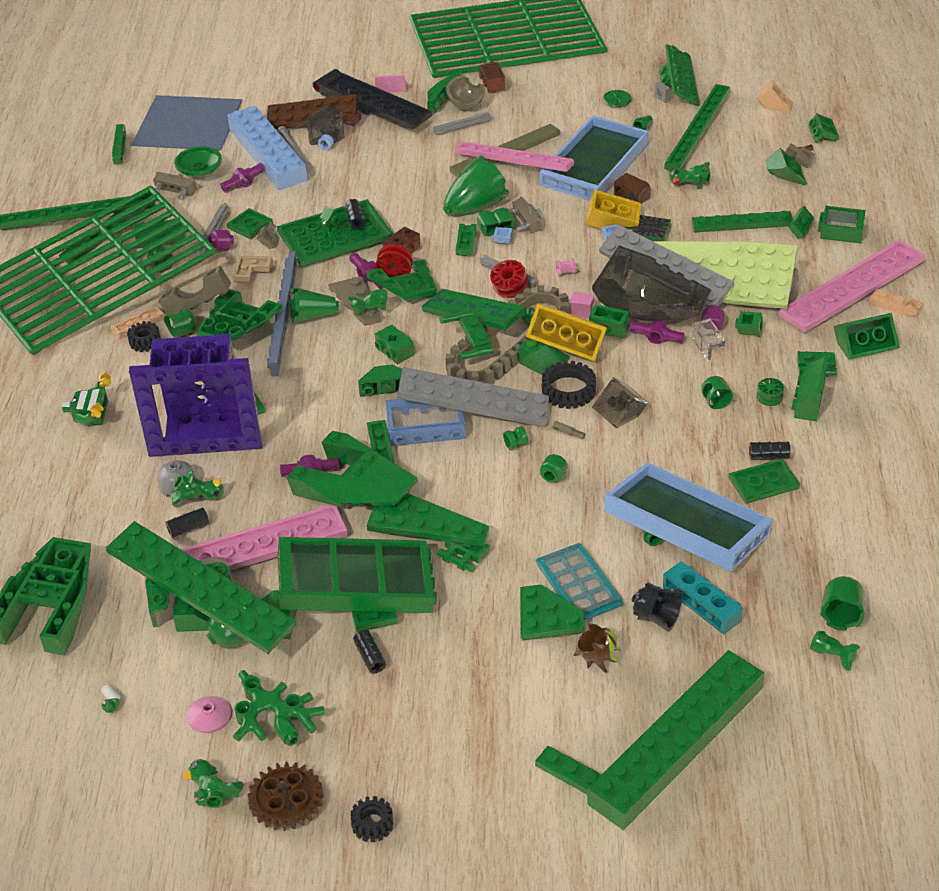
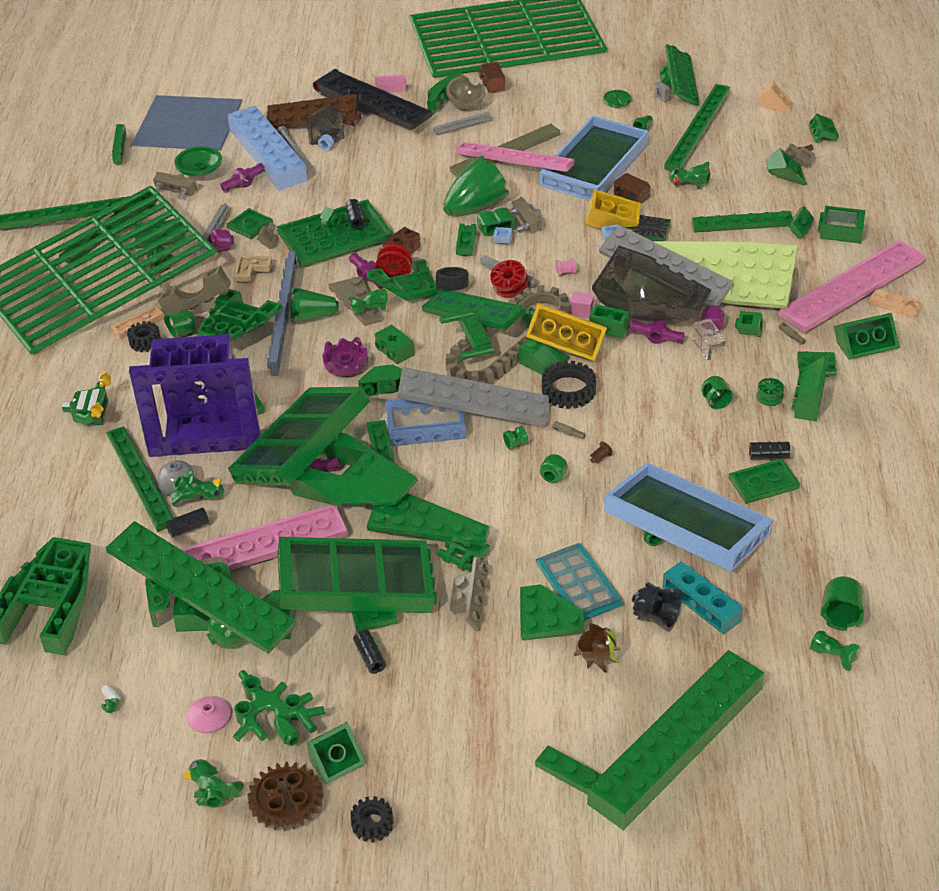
clear smoke slope [592,377,648,428] -> none
none -> green tile [106,426,173,532]
none -> green window [228,387,370,486]
none -> green slope [306,722,366,784]
none -> magenta plate [322,337,368,376]
none -> black tyre [436,267,469,291]
none -> dark tan bracket [449,556,488,631]
none -> reddish brown piece [590,441,613,463]
none -> dark tan piece [778,322,806,345]

